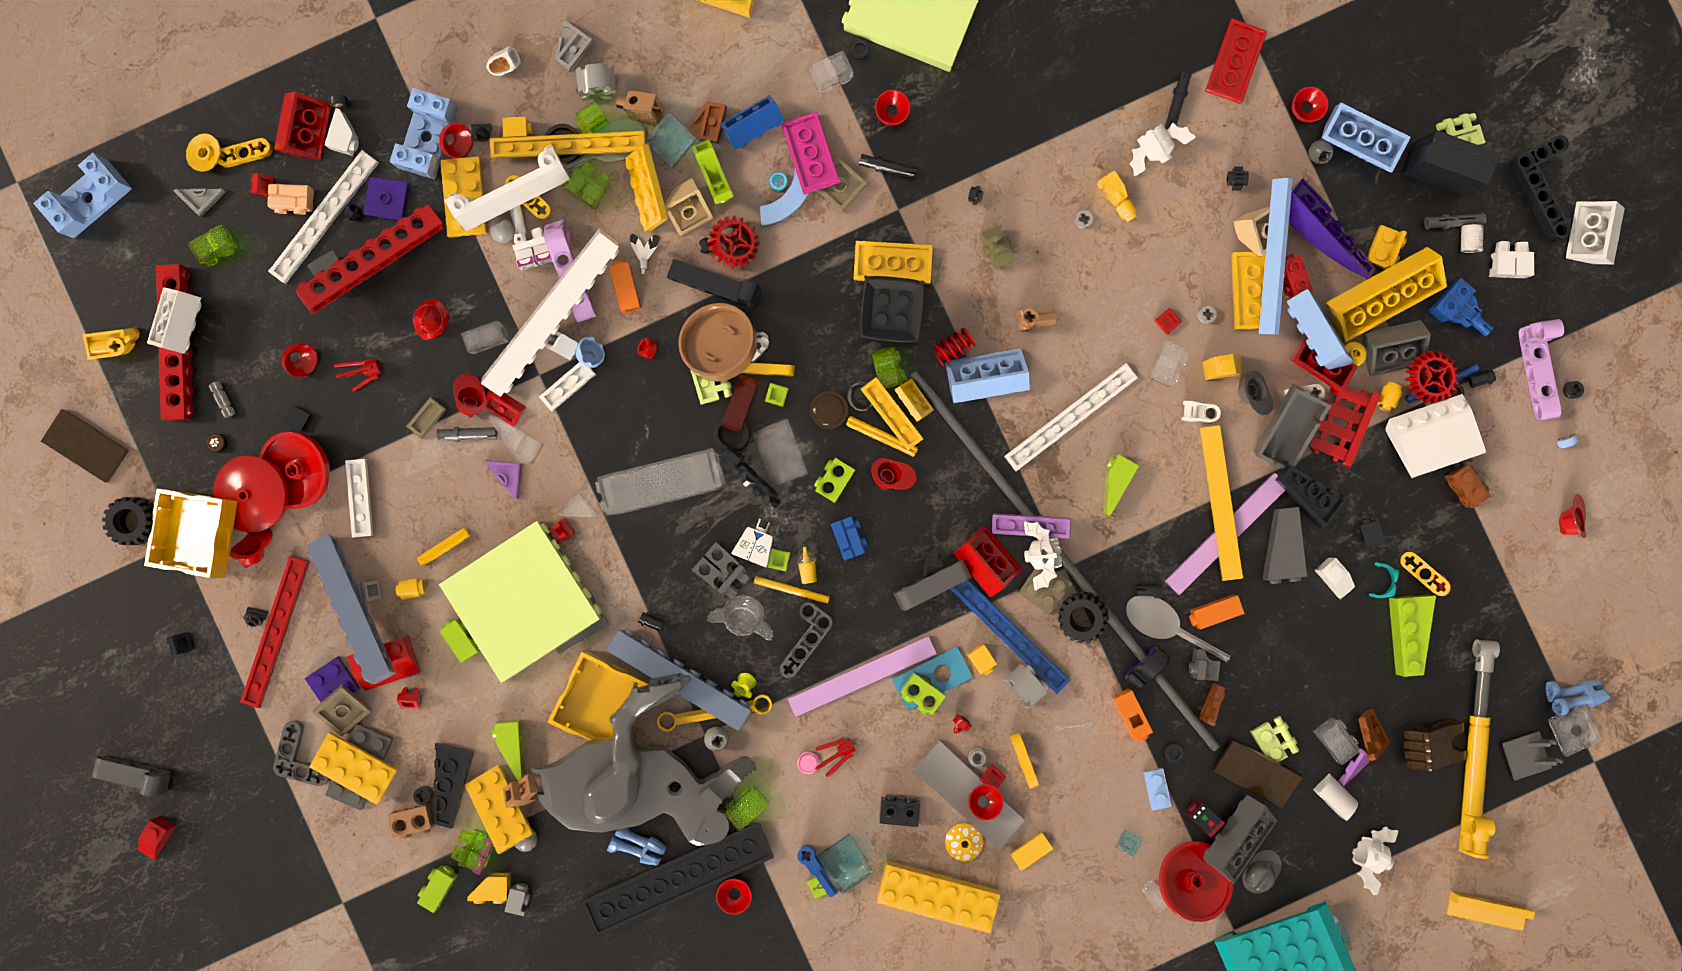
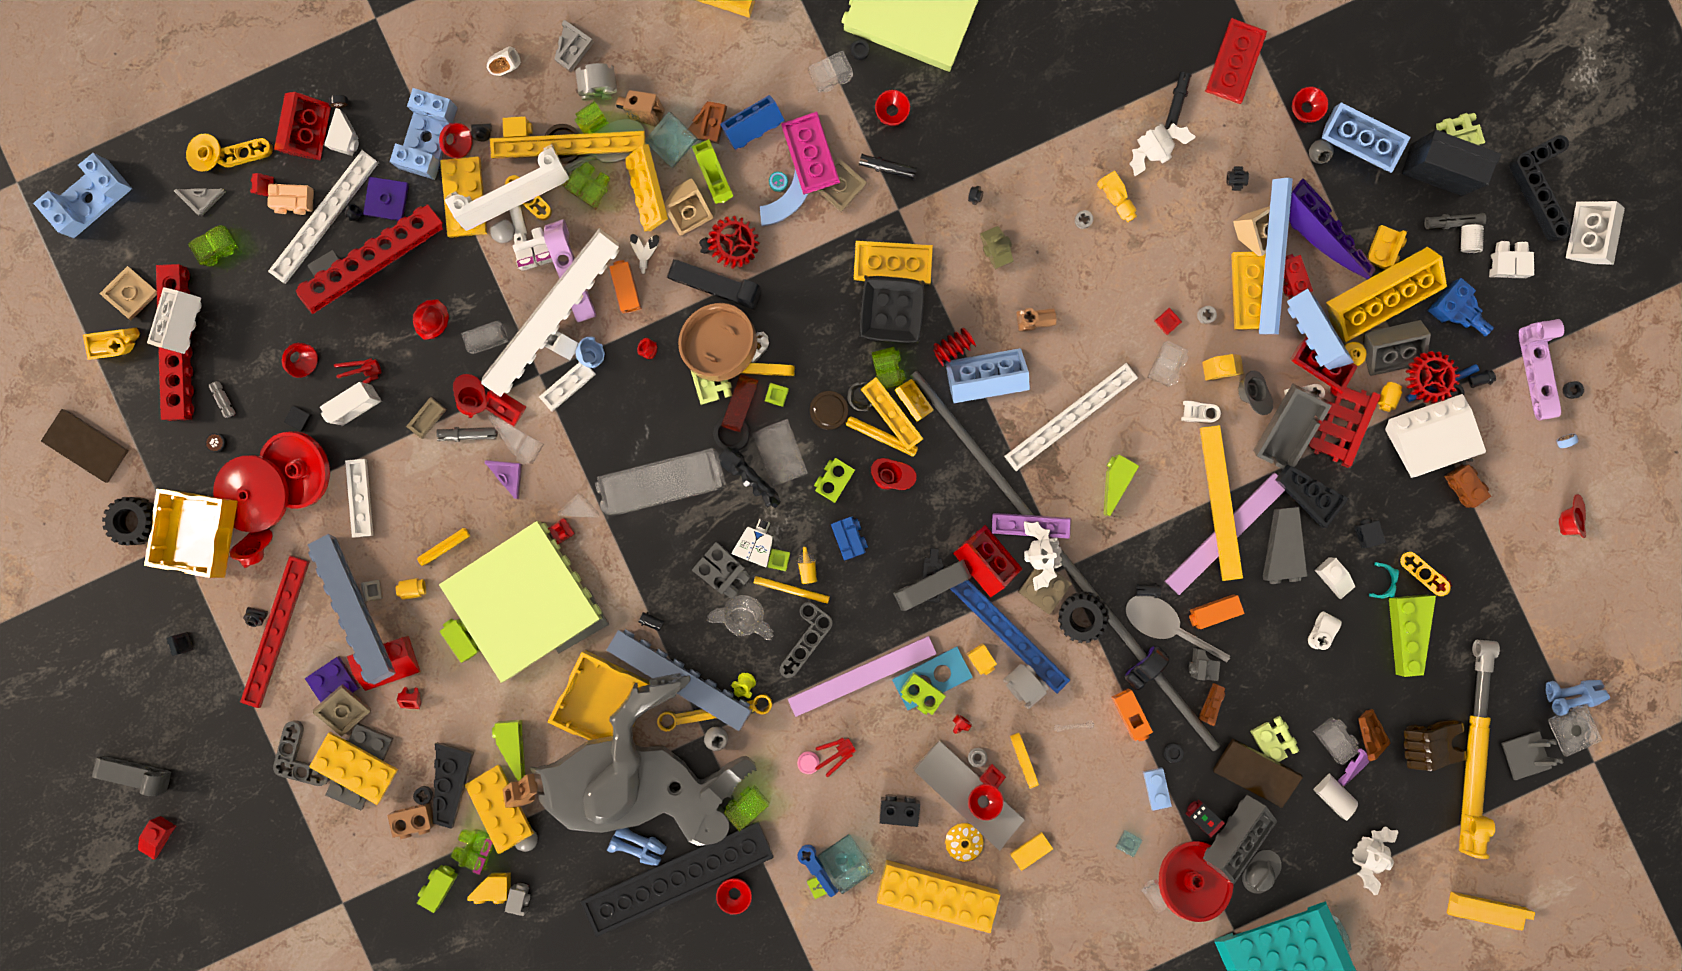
none -> tan plate [99,266,157,320]
none -> white window [320,382,381,426]
none -> white piece [1308,611,1342,650]

